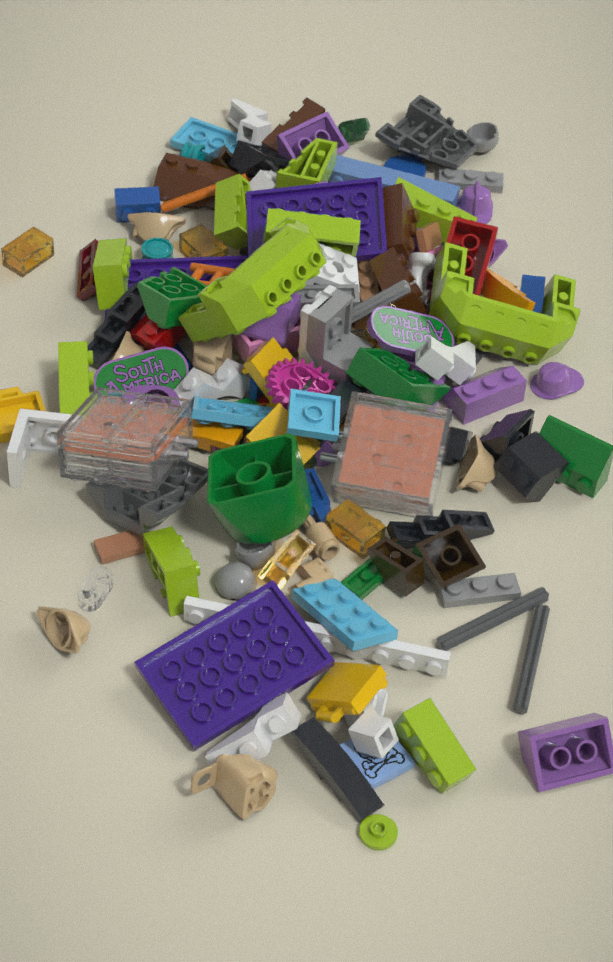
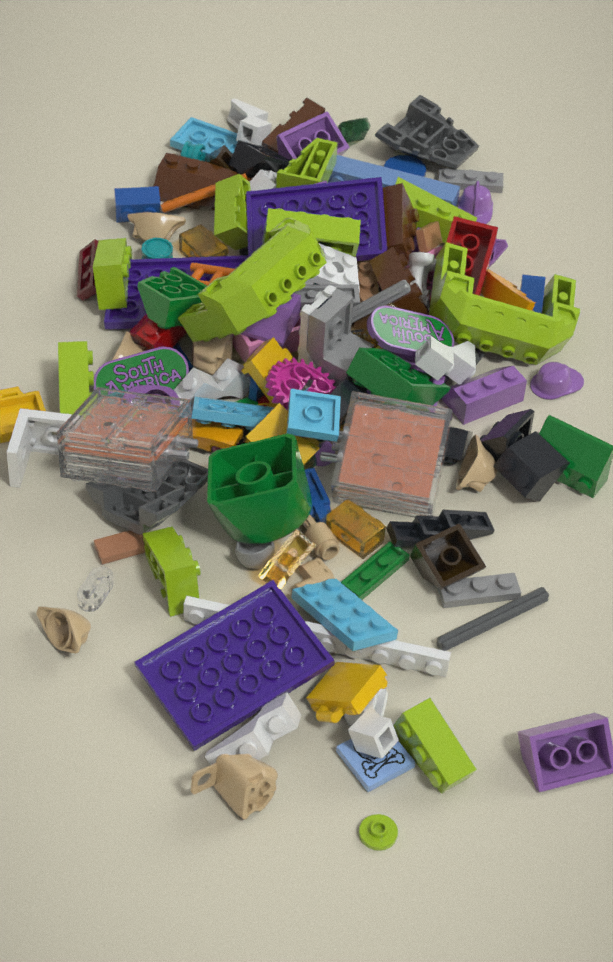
clear yellow brick [1,226,54,278] -> none
black slope [88,283,145,370] -> none
light grey hair [215,562,257,600] -> none
black slope [290,717,385,822] -> none
dark brown slope [367,536,424,596] -> none
light grey hair [467,122,499,153] -> none
dark grey axle [513,604,550,714] -> none

